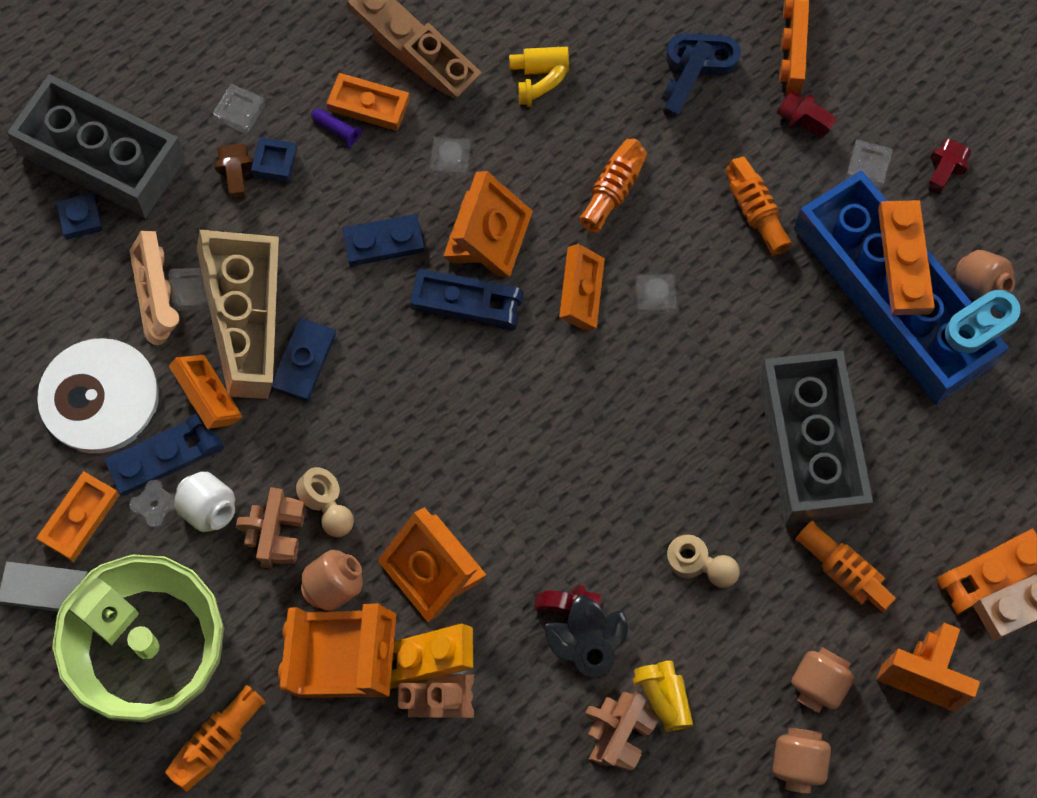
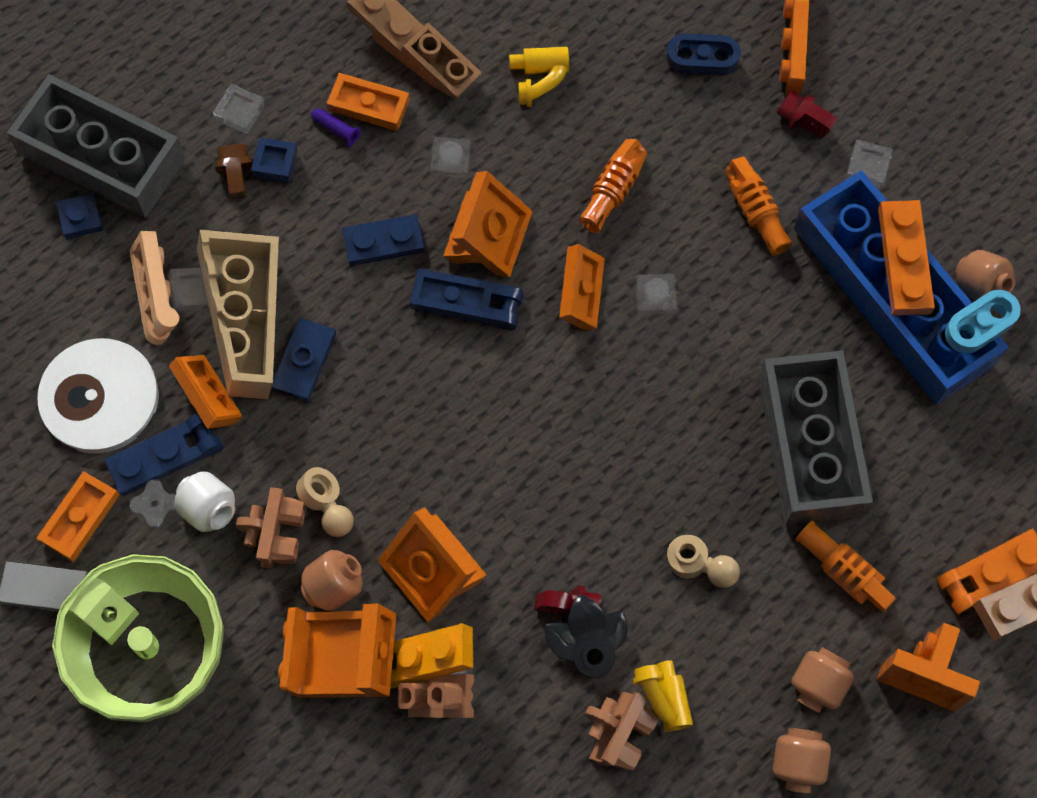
orange hinge [165,685,266,792] -> none
dark blue plate [661,39,713,116] -> none
dark red piece [927,139,971,194] -> none

